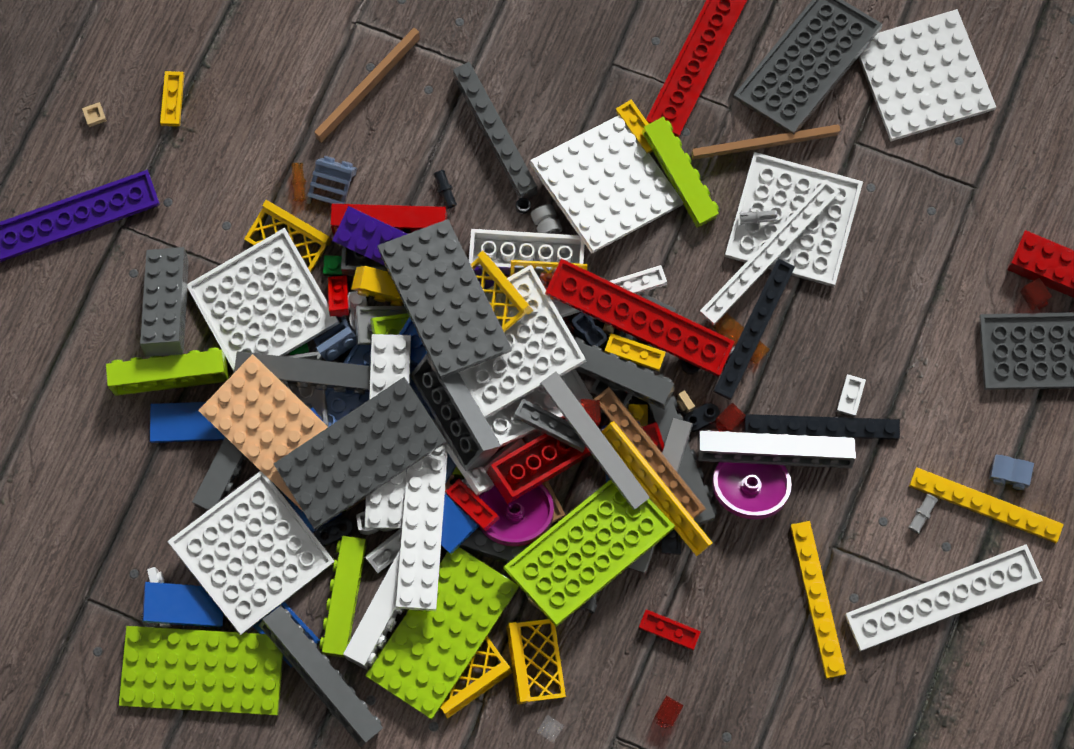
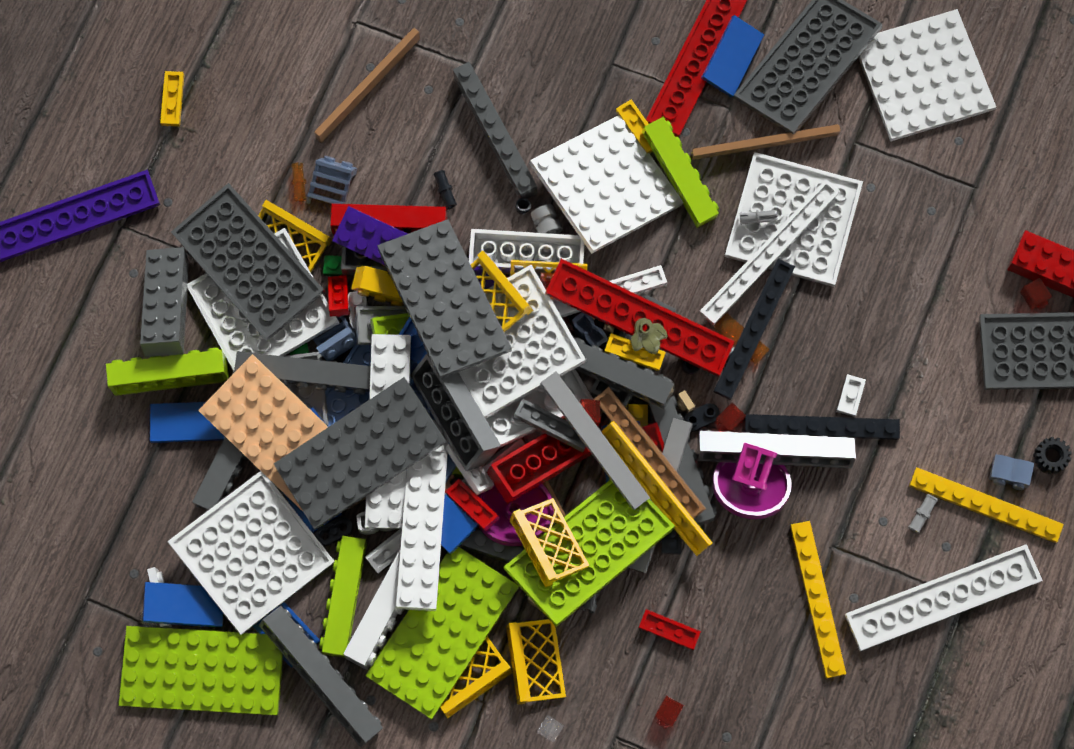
tan plate [82,102,107,127] -> none
none -> dark grey plate [171,183,325,341]
none -> yellow fence [510,498,590,588]
none -> olive plate [631,318,667,355]
none -> blue tile [701,15,764,97]
none -> dark pink plate [732,442,777,490]
none -> black tyre [1033,437,1072,474]

